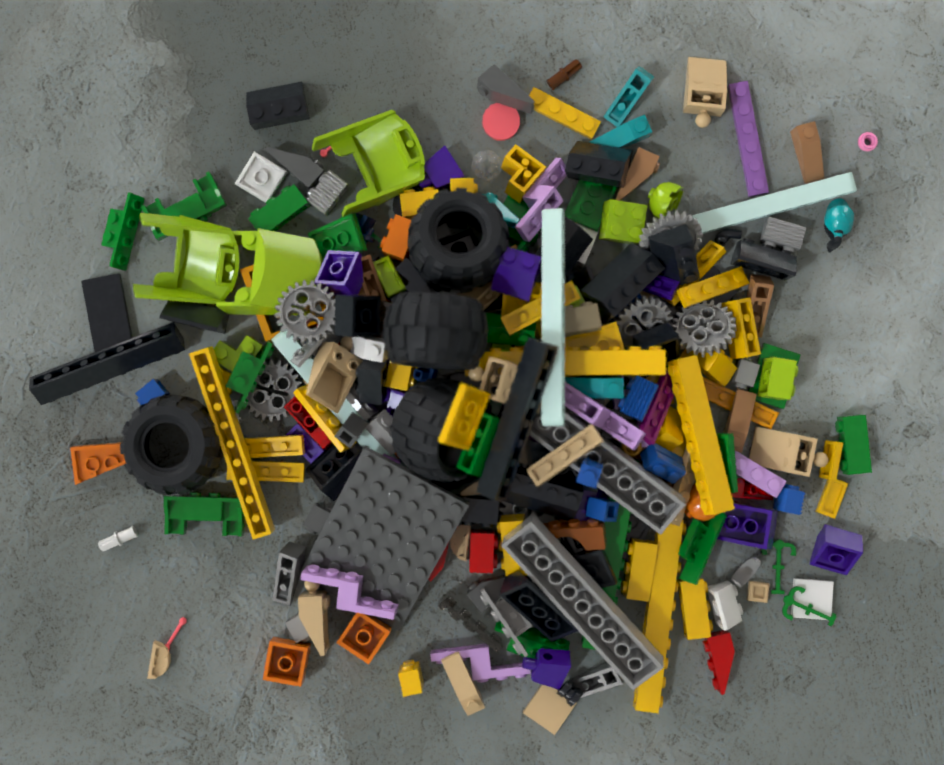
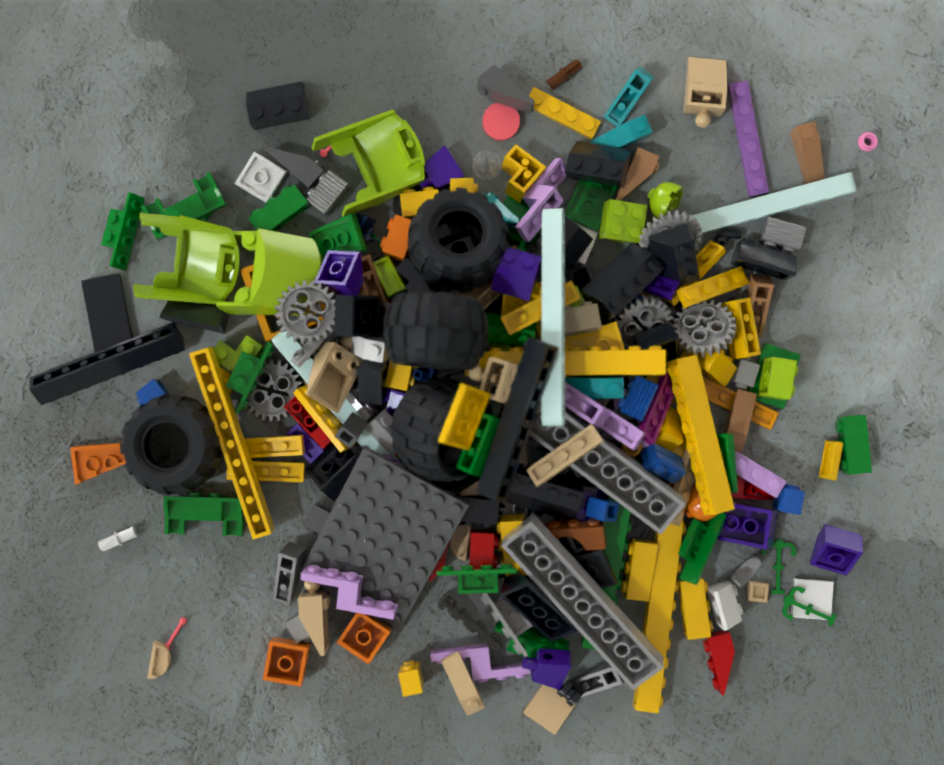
blue brick [576,458,603,489] -> none
tan slope [749,427,829,477] -> none
yellow tile [815,479,848,519] -> none
teal hair [824,198,854,253] -> none
none -> green bracket [437,564,517,594]

